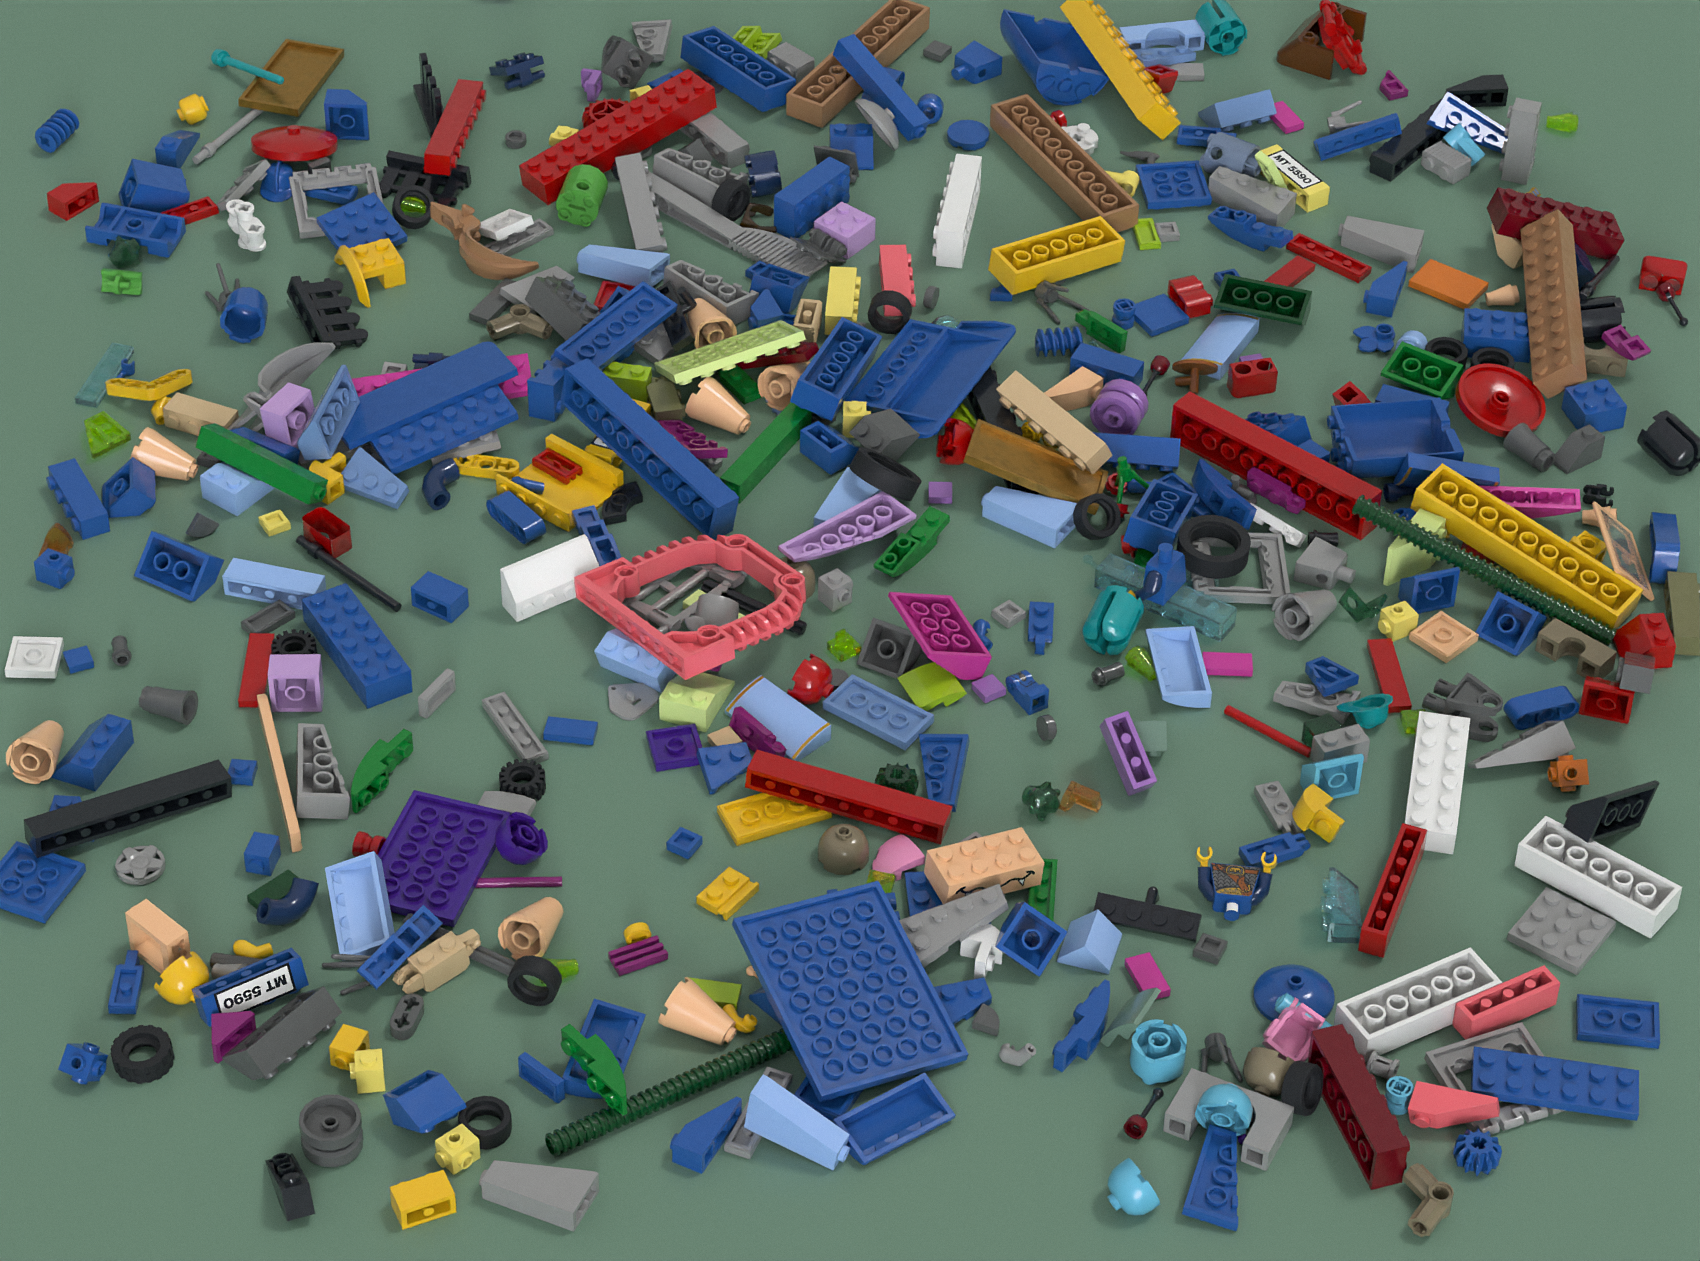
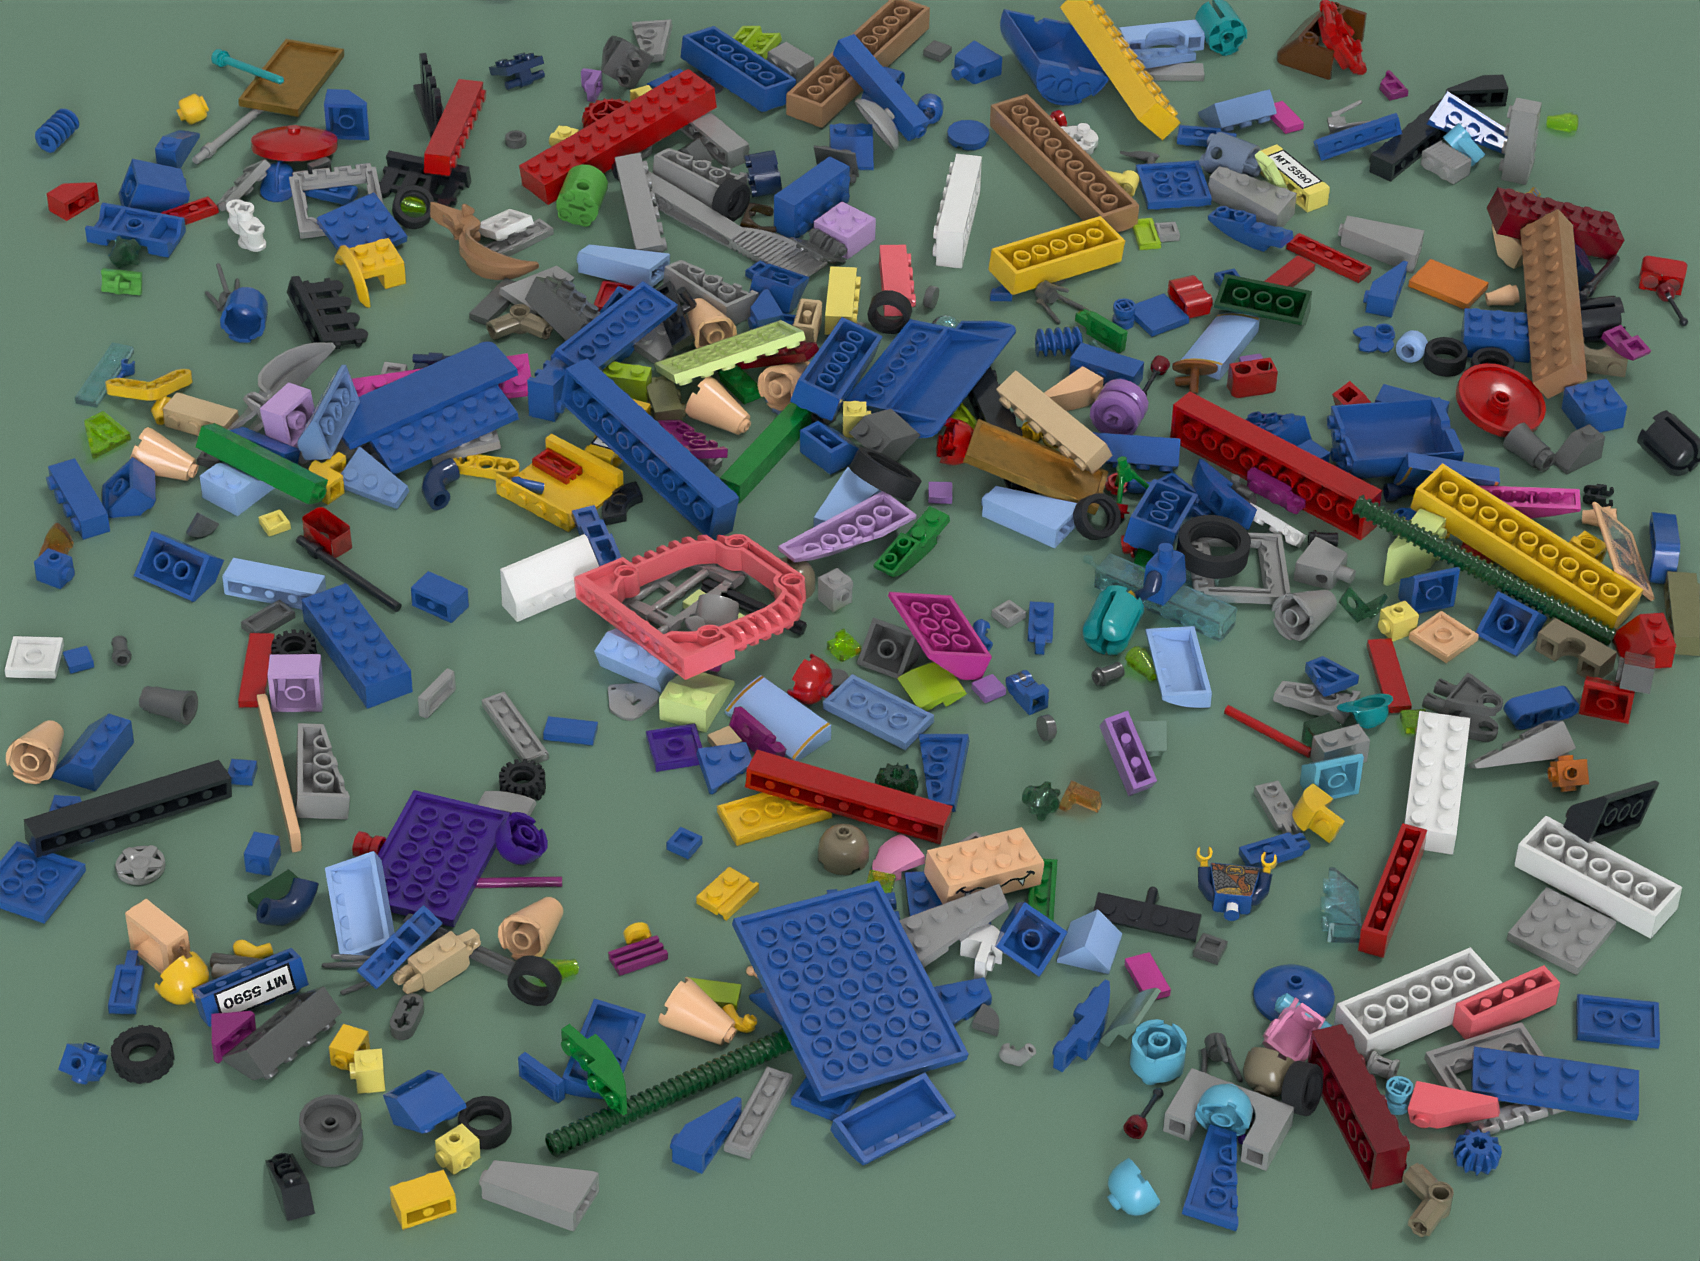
green slope [351,729,413,814] -> none
blue beam [486,491,546,544] -> none
light blue slope [744,1074,850,1171] -> none
red slope [1144,64,1178,94] -> none
dark pink tile [1202,652,1253,677] -> none
green slope [1380,341,1463,400] -> none

